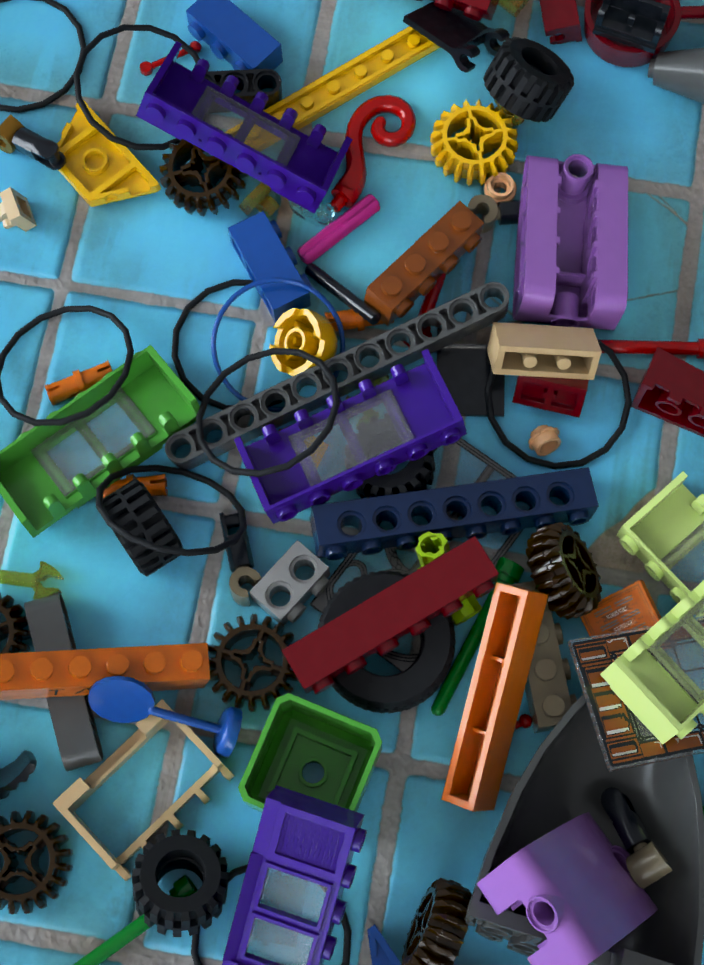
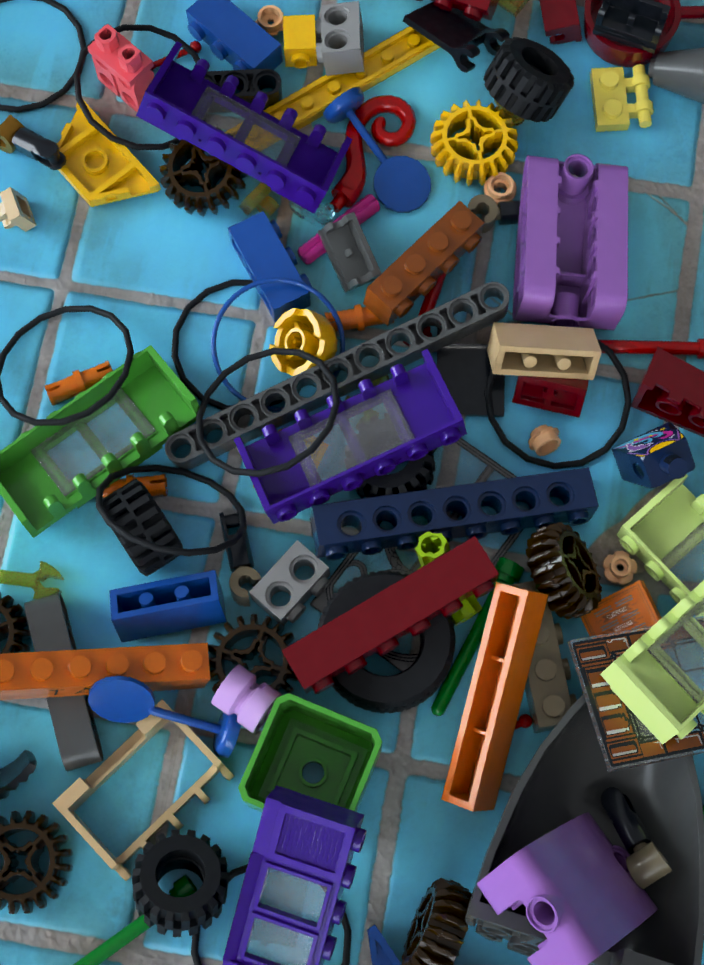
black bar [305,263,381,325] -> none
none -> coral hips [87,24,154,112]
none -> blue brick [109,570,227,642]
none -> lavender wheel [211,664,282,734]
none -> light nougat plate [255,5,284,36]
none -> yellow brick [283,15,317,69]
none -> light grey brick [316,1,364,76]
none -> dark grey hinge [318,212,382,293]
none -> blue piece [323,87,431,213]
none -> light yellow plate [590,64,654,132]
none -> light nougat plate [602,551,638,585]
none -> dark blue torso [612,422,695,489]

